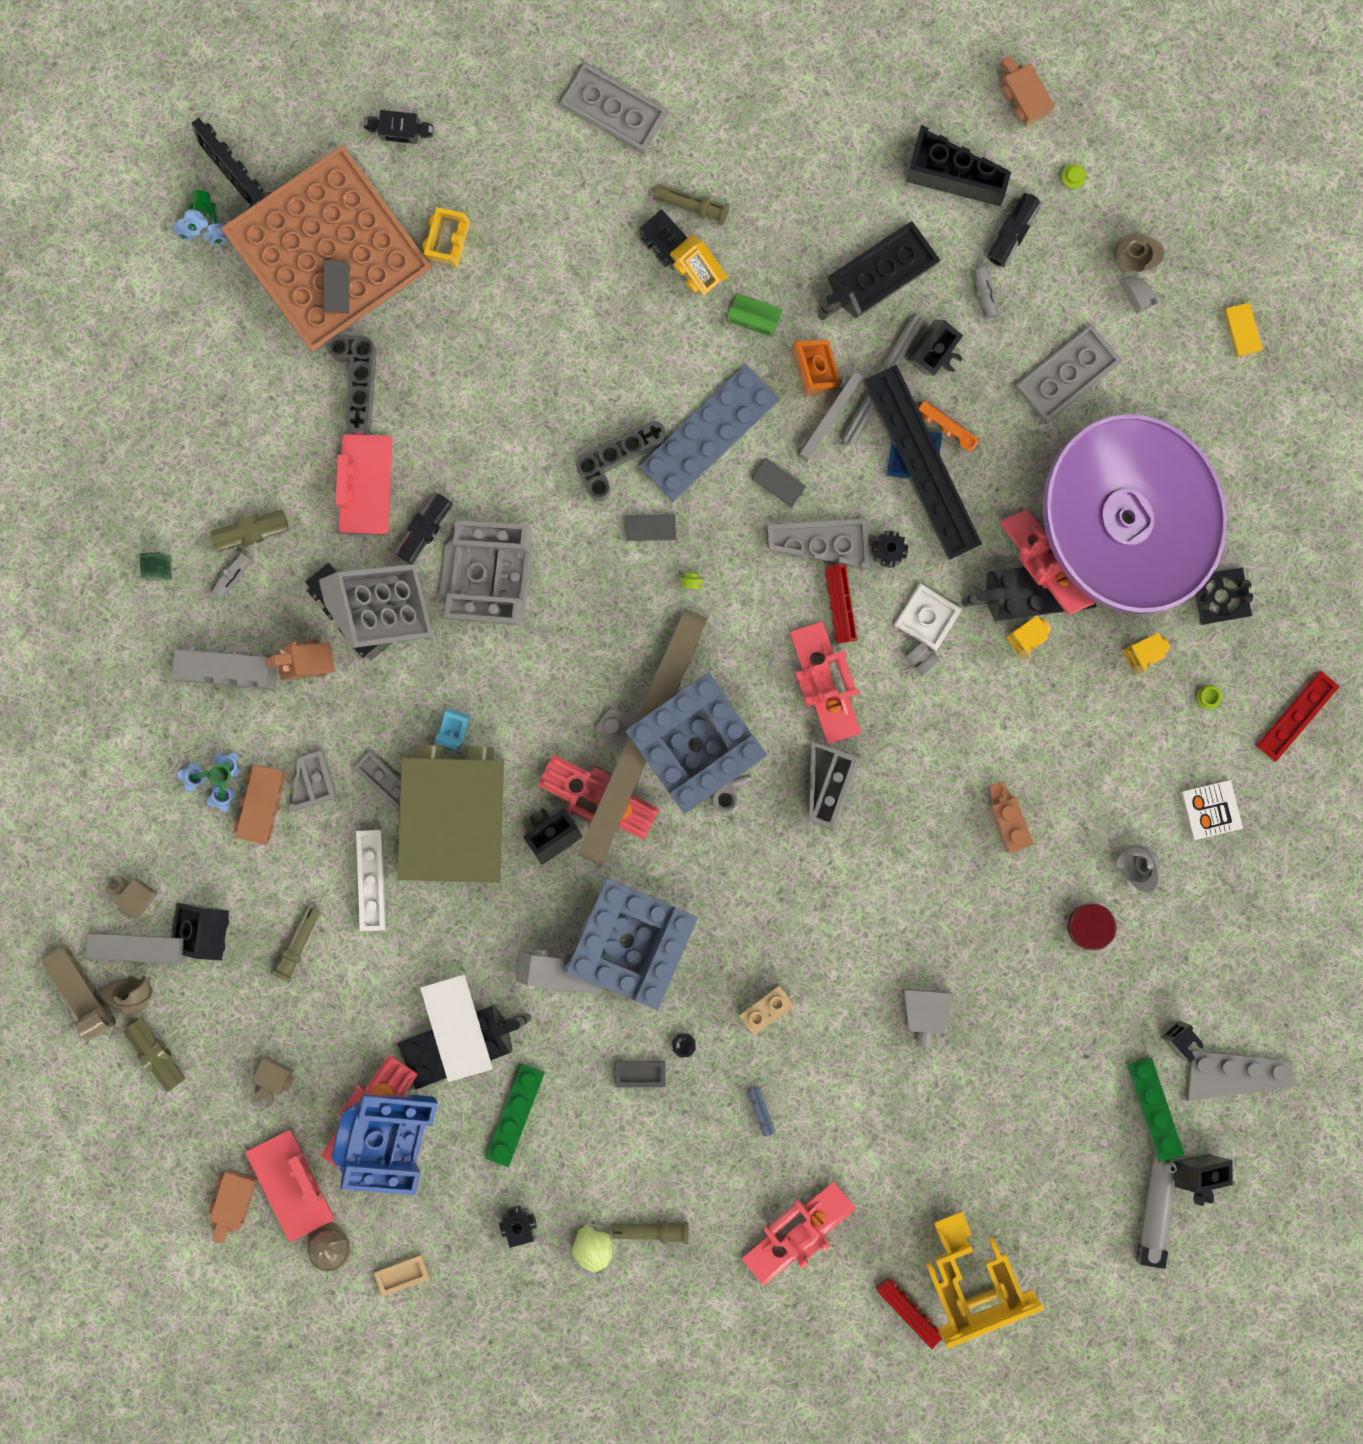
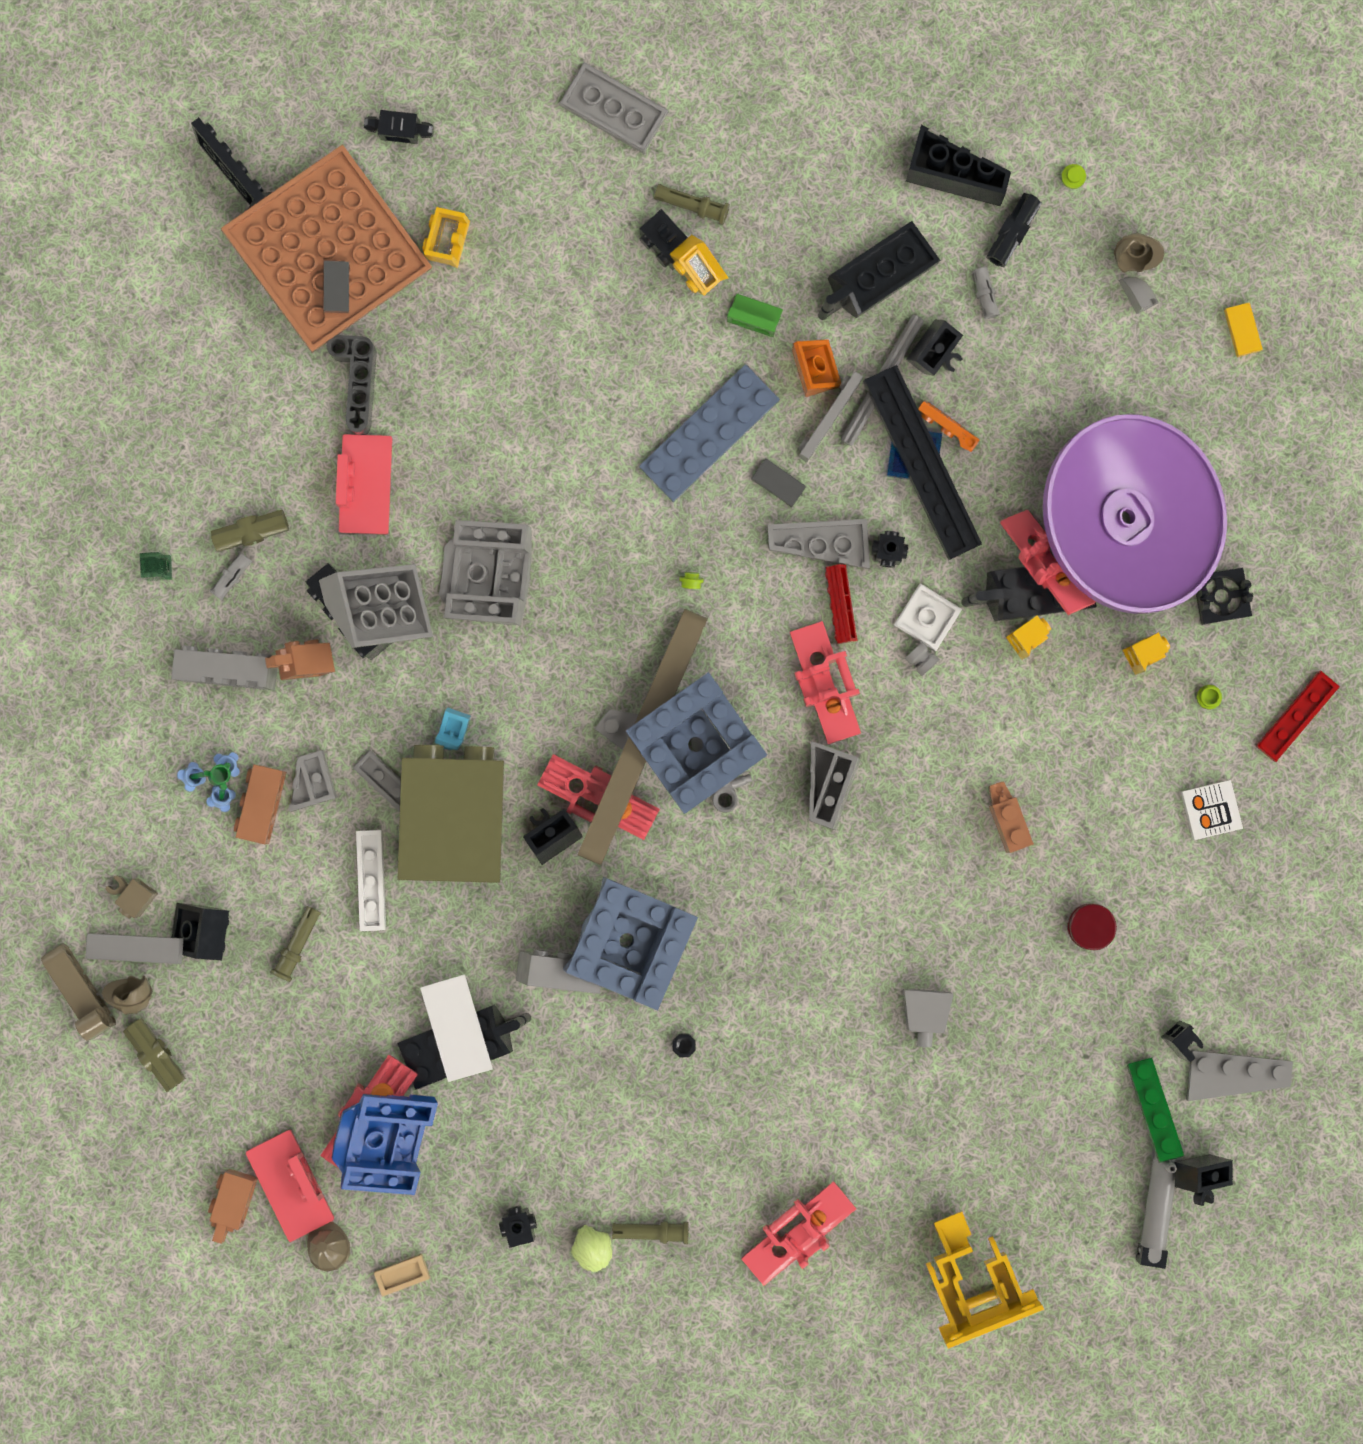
light blue plant [173,190,228,245] -> none
dark tan brick [251,1056,294,1108] -> none
black piece [394,492,453,565] -> none
green plate [485,1063,545,1168] -> none
dark grey beam [576,421,666,502] -> none
dark grey tile [615,1061,666,1088] -> none
dark grey tile [626,514,676,541] -> none
tan window [738,984,794,1035] -> none
sand blue axle [747,1087,775,1137] -> none
red piece [876,1278,943,1350] -> none
nougat hinge [1000,55,1055,127] -> none
light grey tile [1014,324,1123,424] -> none
light grey piece [1116,844,1160,893] -> none

